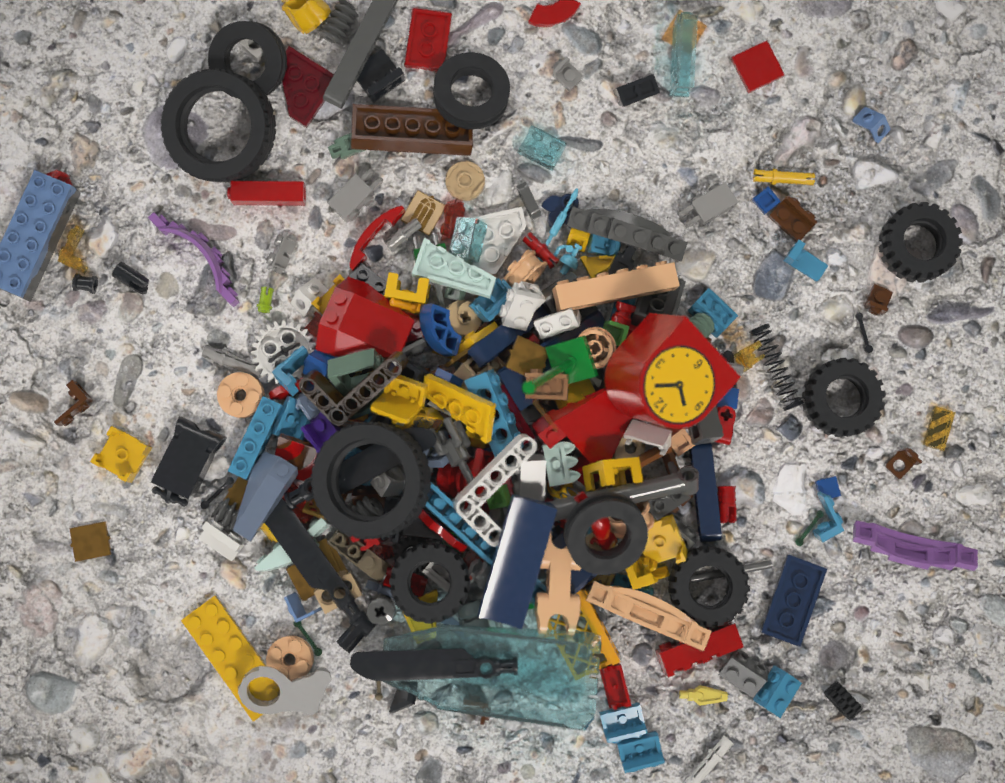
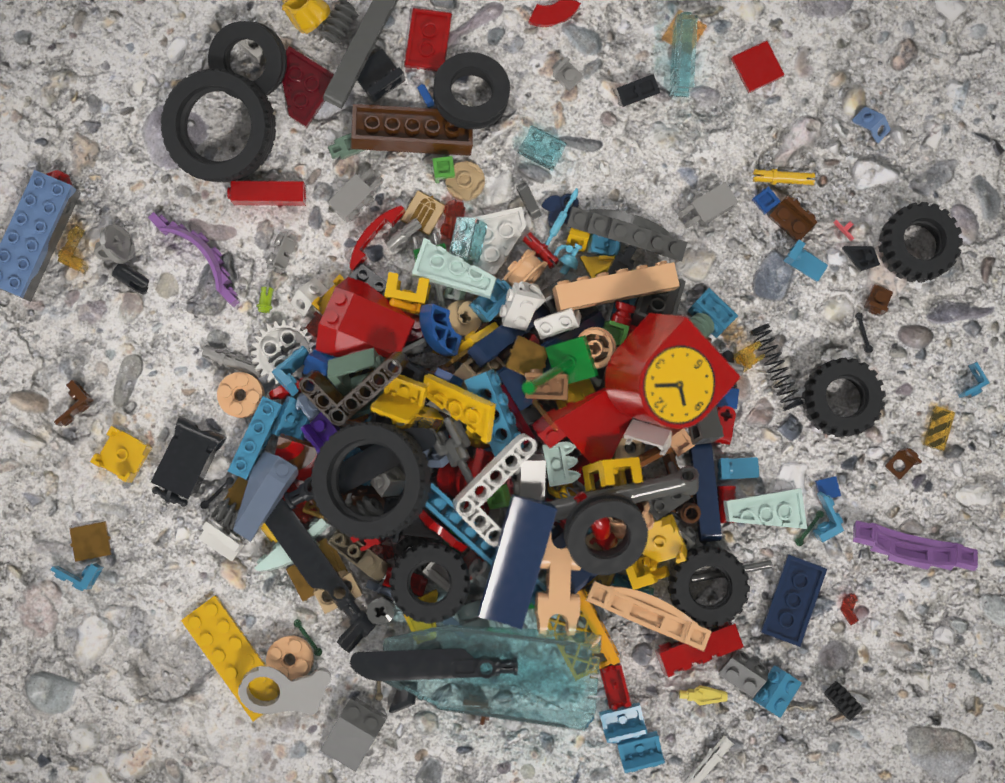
black bush [72,273,98,294] -> none
medium blue bracket [284,592,322,623] -> none
none -> dark azure bracket [50,563,104,591]
none -> light grey tile [94,224,135,264]
none -> slope [320,695,388,772]
none -> blue tile [417,84,435,108]
none -> bright green panel [432,156,455,183]
none -> reddish brown brick [676,501,701,524]
none -> dark azure bracket [717,457,759,480]
none -> light aqua wing [723,488,807,529]
none -> coral piece [833,219,854,241]
none -> clear red arm [840,593,859,625]
none -> black piece [842,246,880,272]
none -> dark azure bracket [958,362,990,398]

